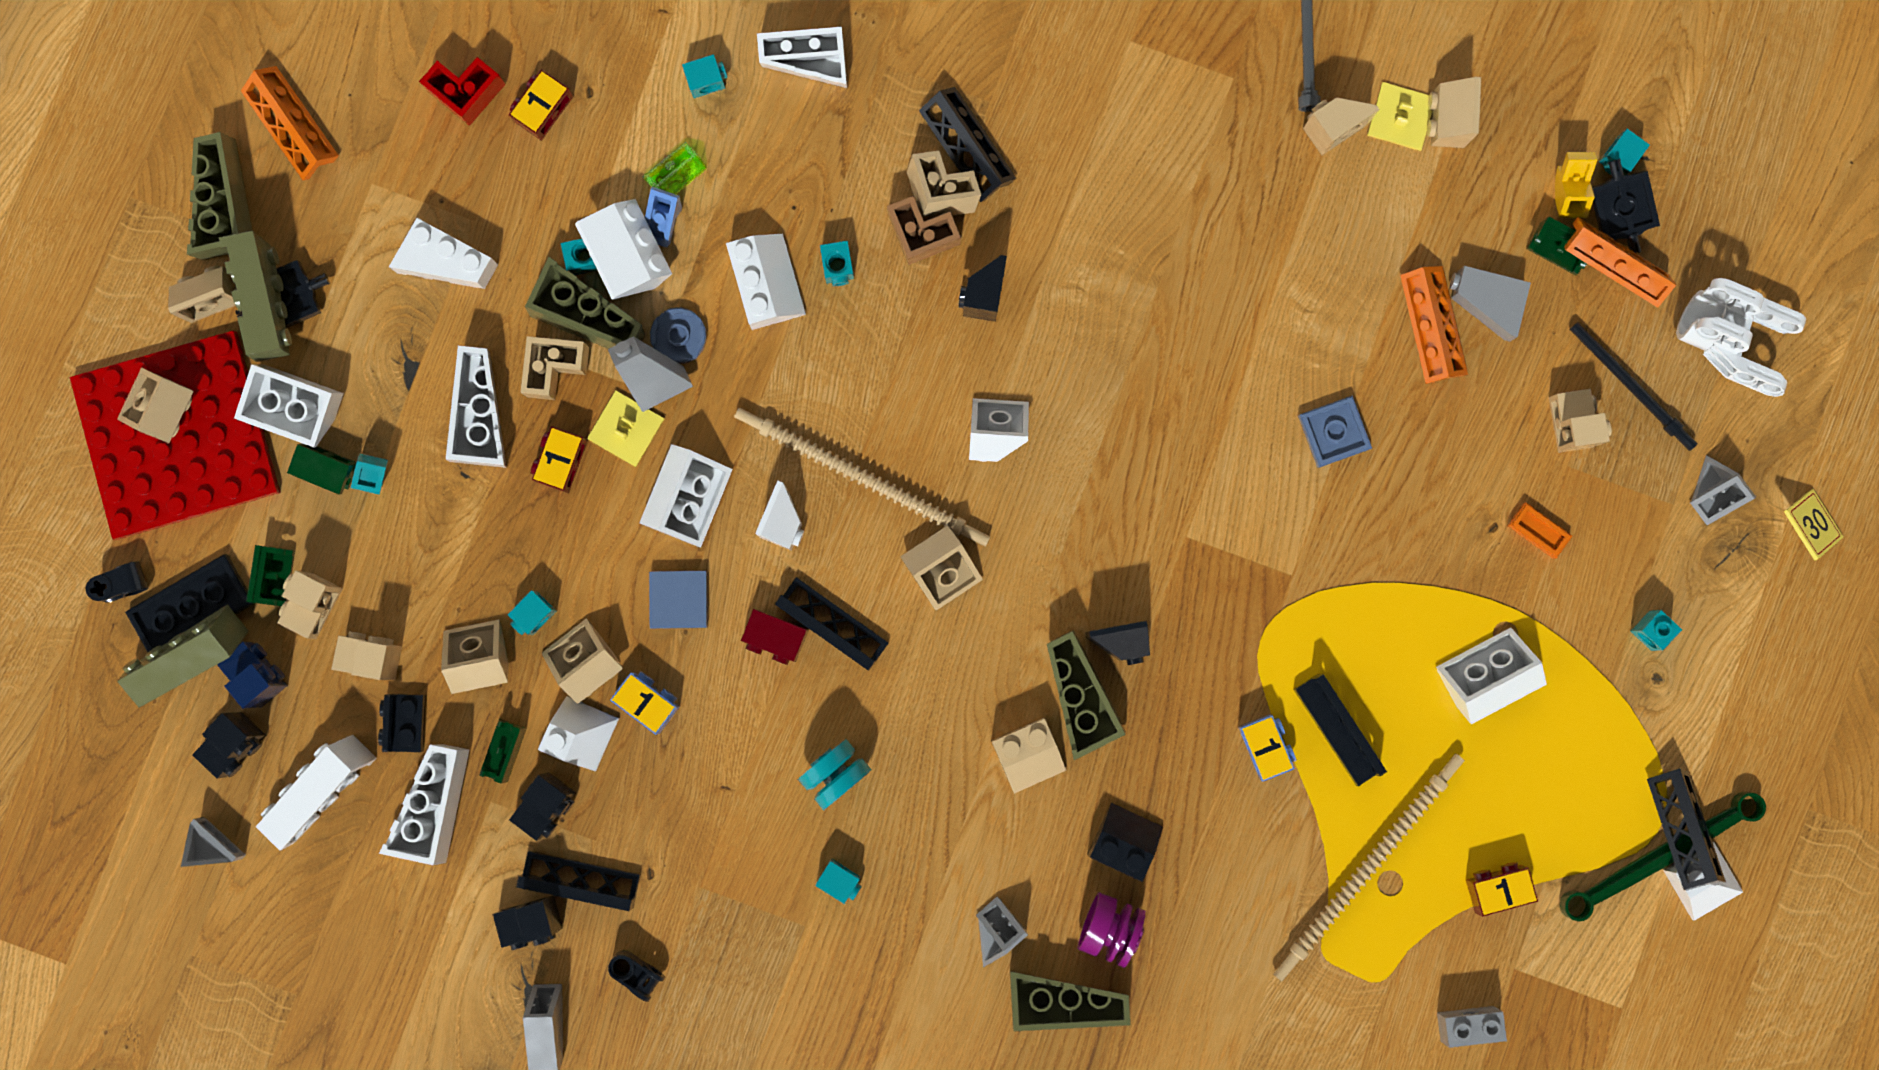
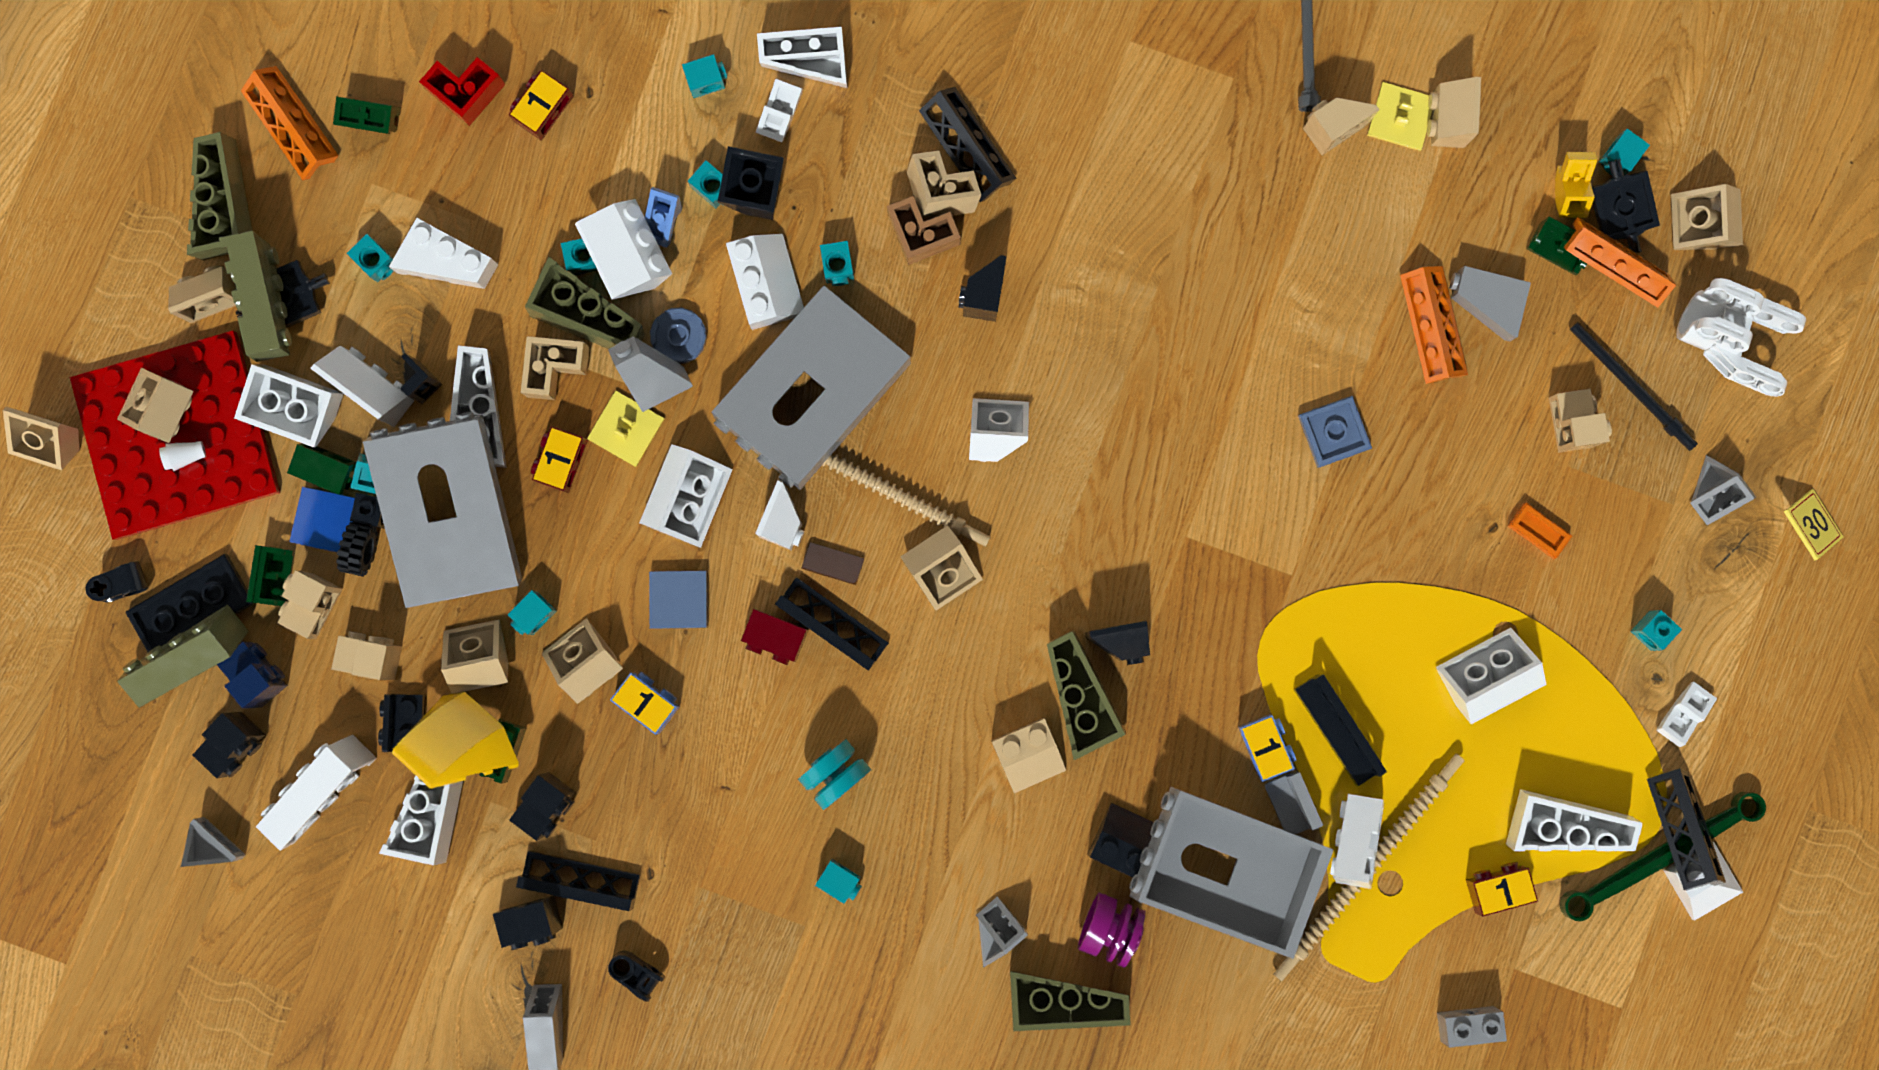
white slope [538,696,619,771] -> none
clear neon green slope [643,142,707,195] -> none
none -> tan slope [3,407,80,470]
none -> white cone [159,441,206,471]
none -> blue slope [289,487,355,552]
none -> white slope [311,346,415,427]
none -> dark green hinge [333,96,401,134]
none -> black tyre [337,522,378,577]
none -> teal brick [346,234,394,283]
none -> black brick [350,493,385,529]
none -> light grey panel [363,412,522,608]
none -> yellow wedge [392,692,519,789]
none -> black panel [400,353,443,404]
none -> teal brick [688,160,724,209]
none -> light grey panel [712,286,911,490]
none -> black slope [717,146,784,220]
none -> white slope [756,79,803,142]
none -> reddish brown slope [801,542,864,586]
none -> light grey panel [1130,787,1334,959]
none -> light grey panel [1265,771,1323,834]
none -> white wedge [1331,794,1384,889]
none -> white wedge [1506,789,1643,851]
none -> white slope [1656,681,1717,747]
none -> tan slope [1671,184,1743,250]

